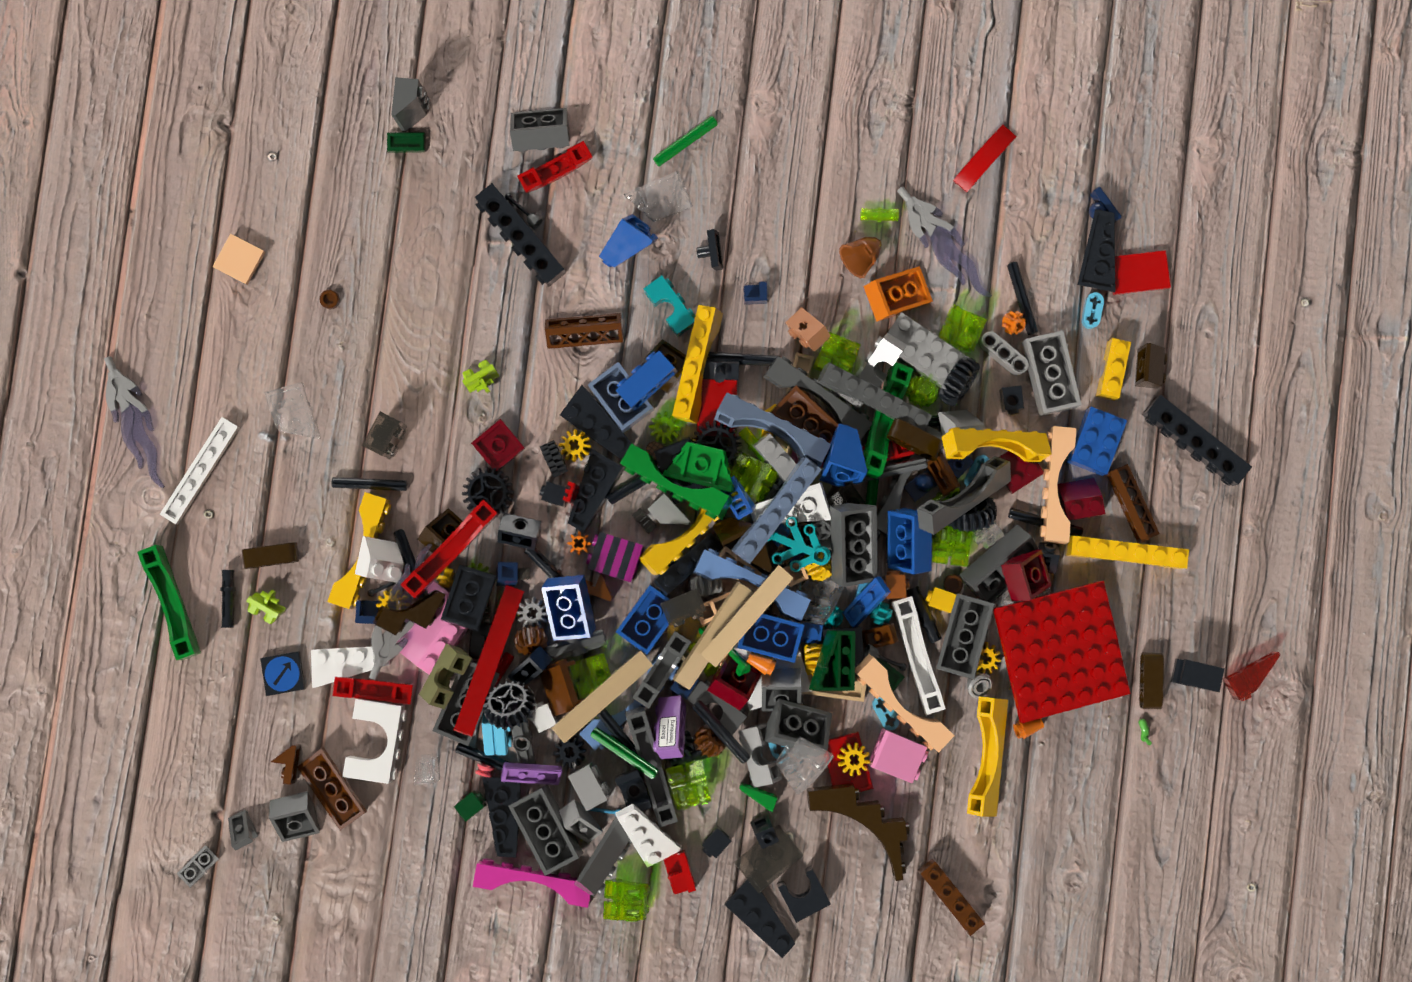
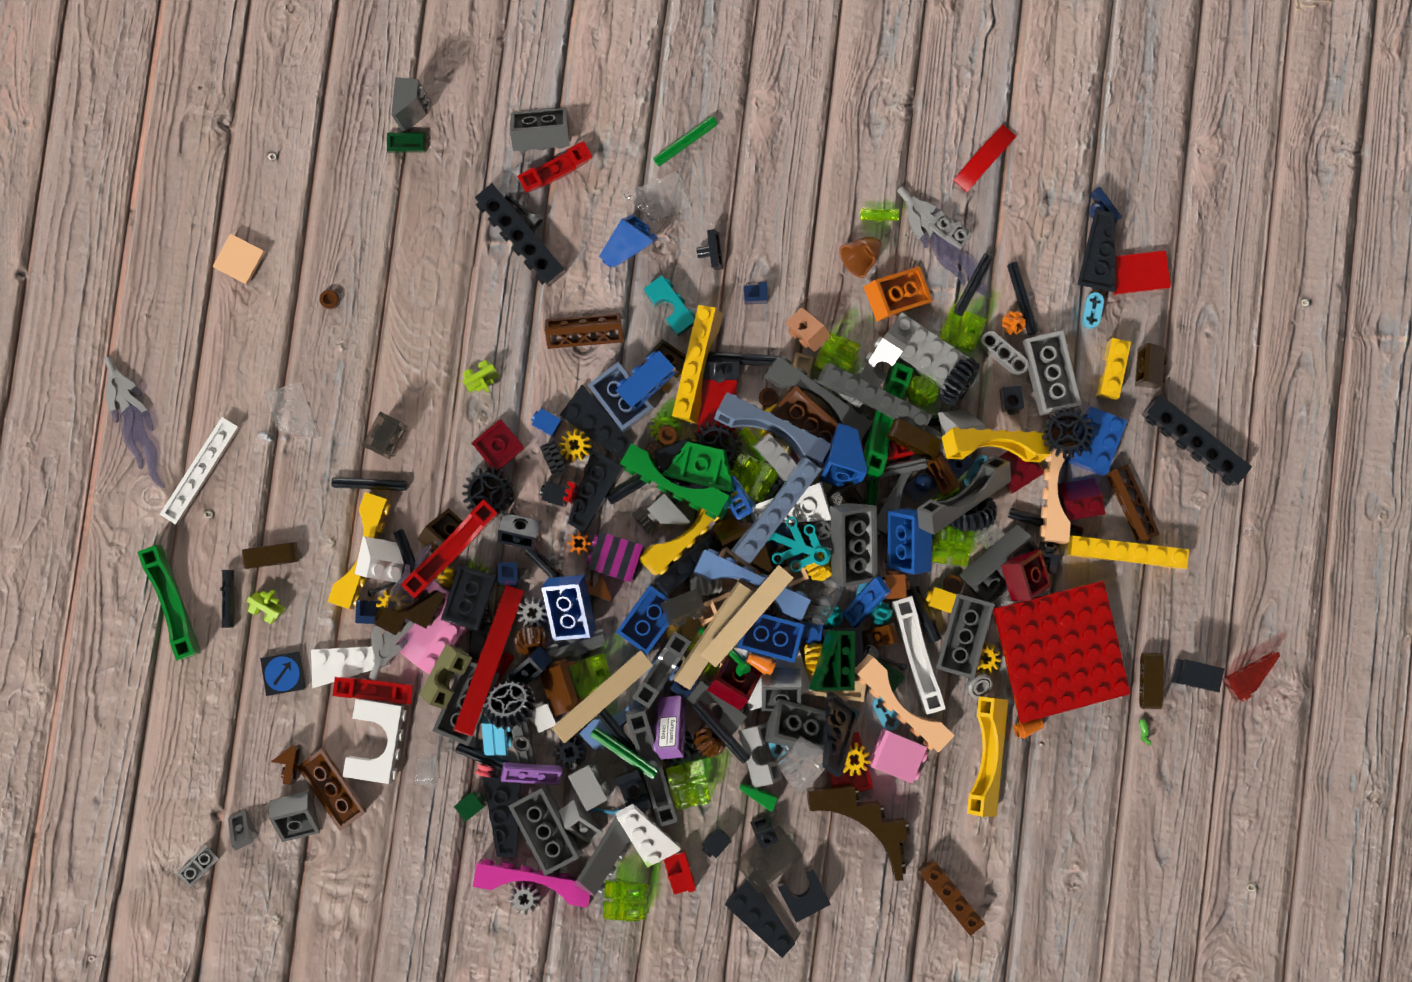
none -> light grey gear [508,881,542,915]
none -> blue brick [531,408,563,438]
none -> reddish brown tile [658,425,678,445]
none -> reddish brown tile [759,388,778,408]
none -> black wing [822,691,860,777]
none -> light grey slope [927,211,972,249]
none -> black axle [954,253,993,316]
none -> black gear [1042,407,1095,459]

